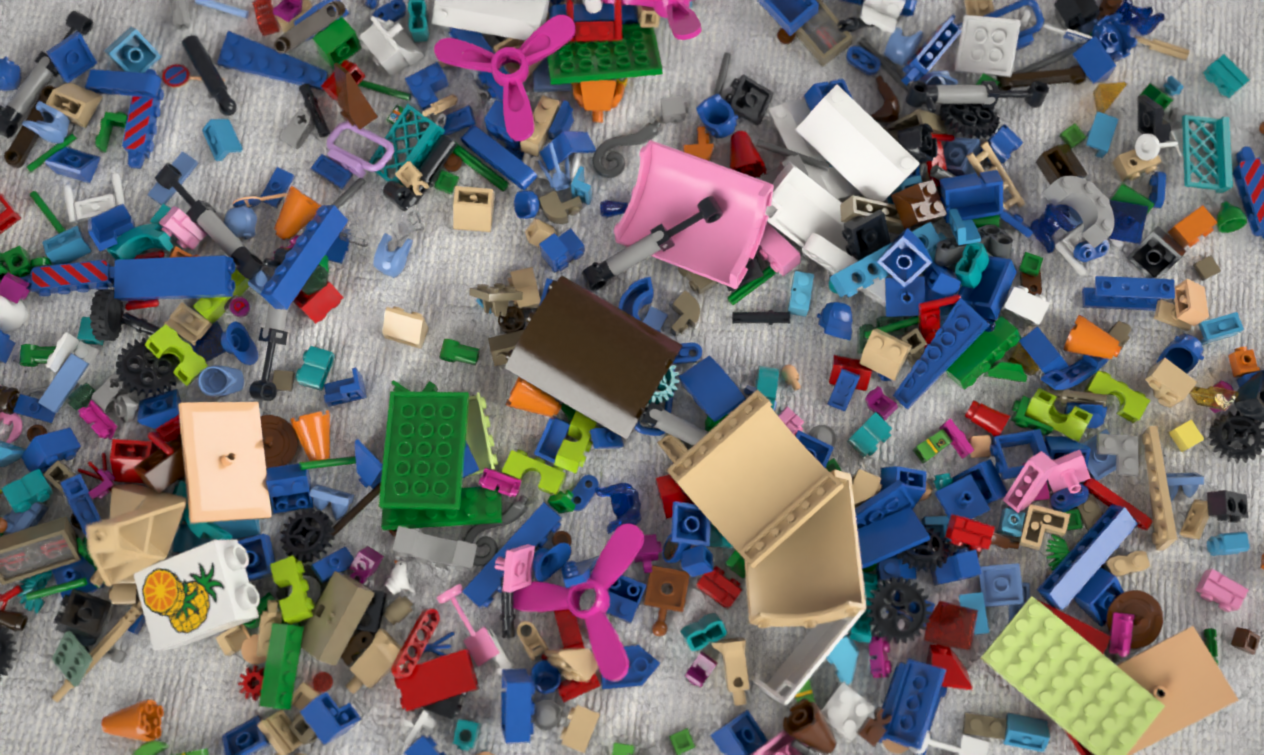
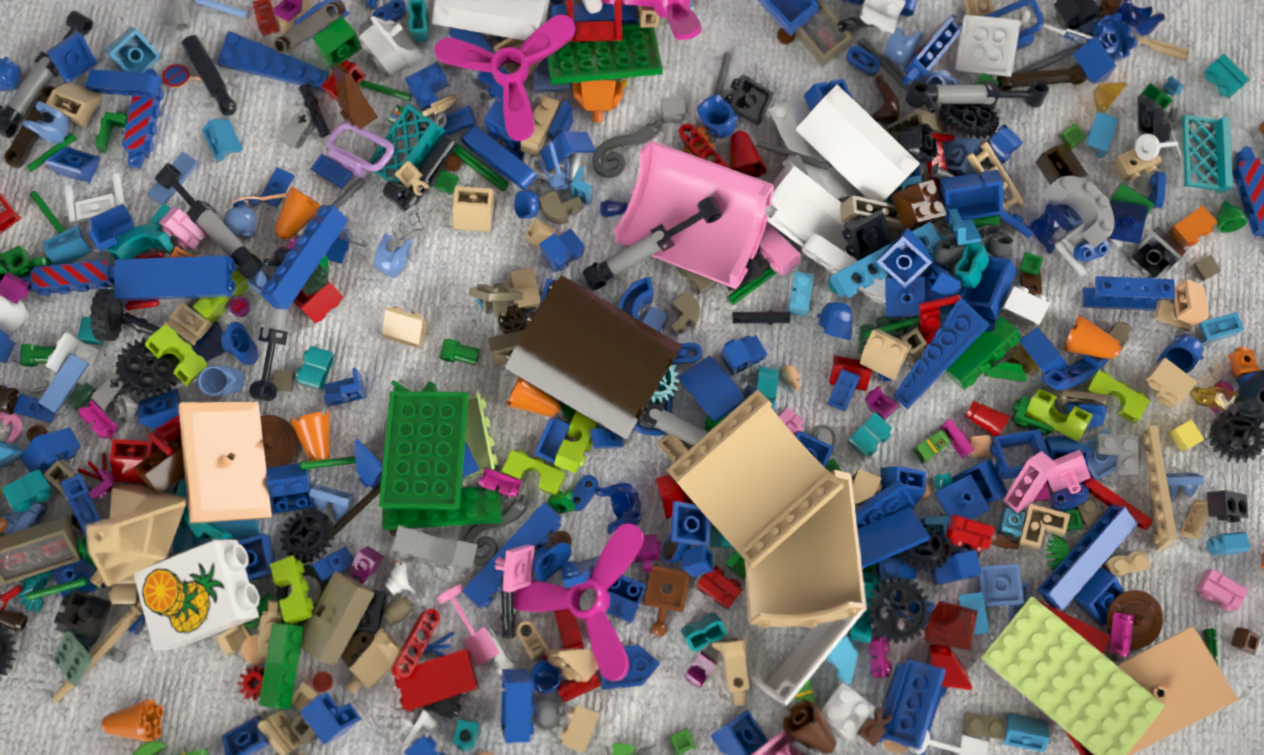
none -> red beam [679,123,729,168]
none -> blue brick [721,335,767,376]

